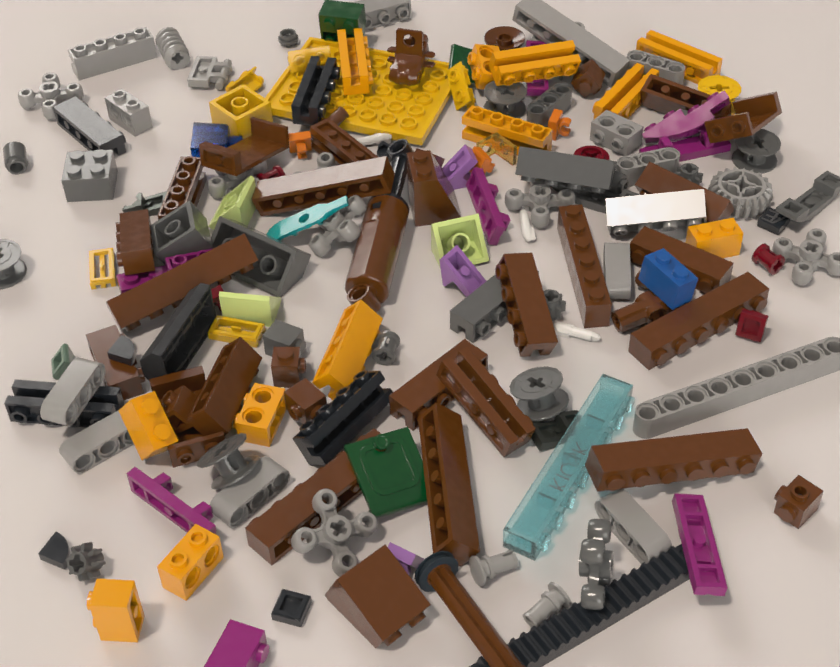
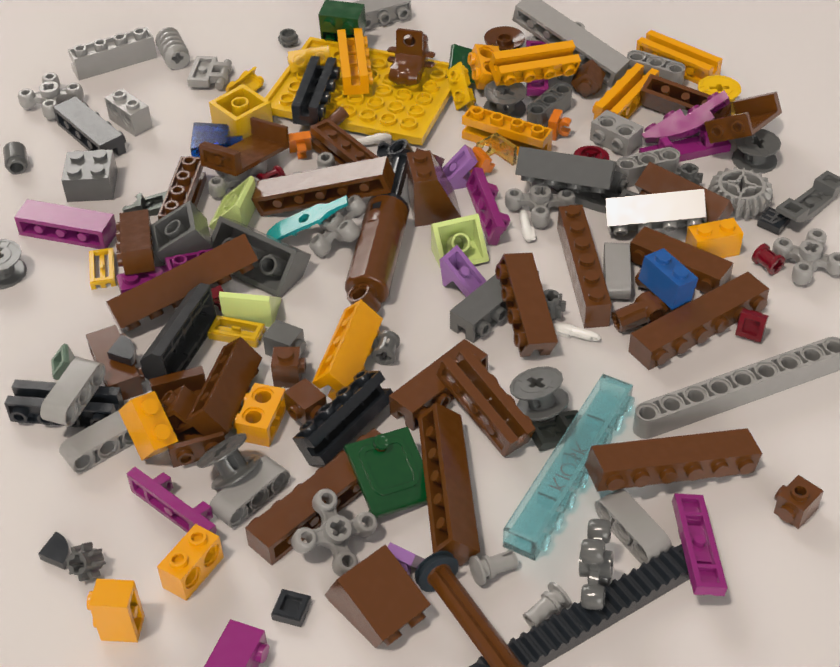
none -> brick [14,199,117,249]

